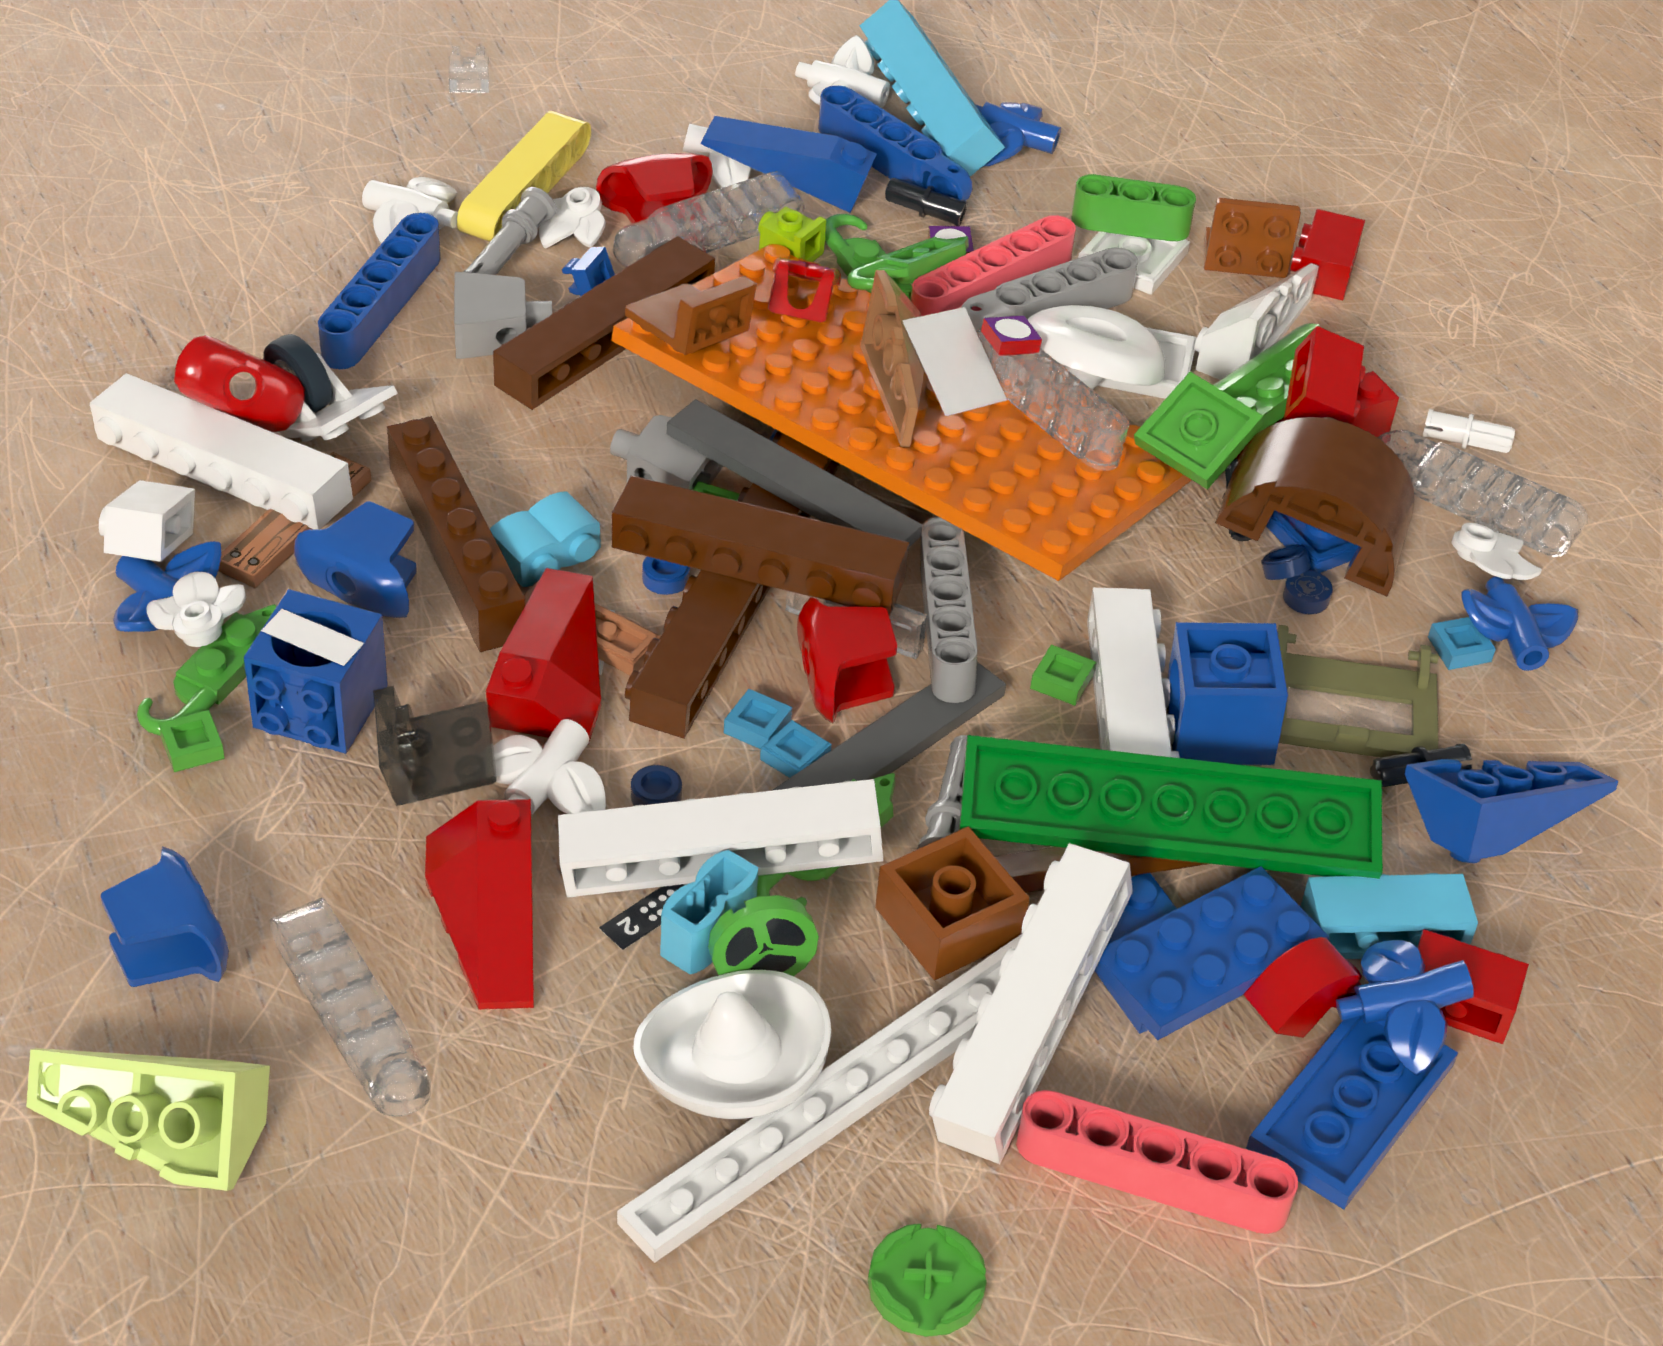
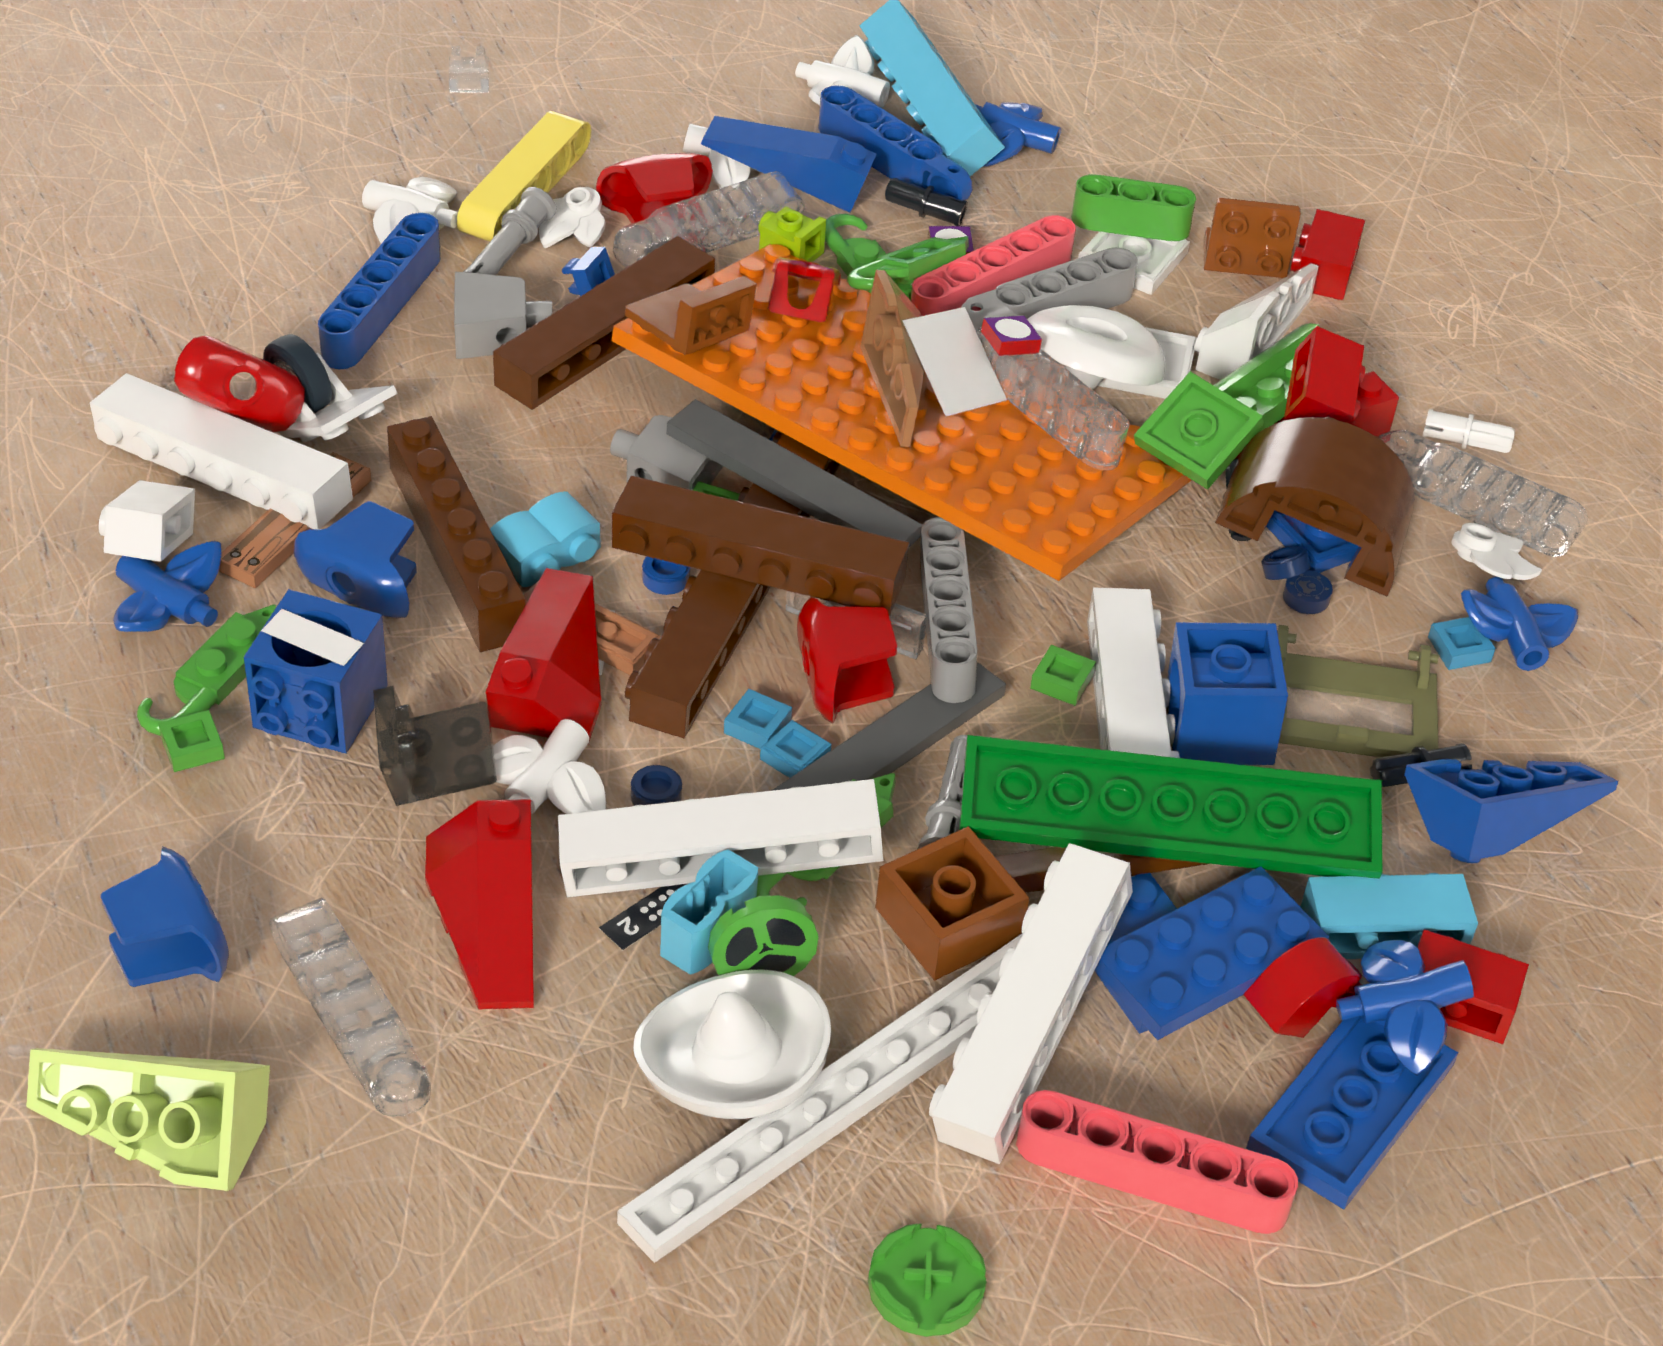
white plate [146,571,246,647] -> none

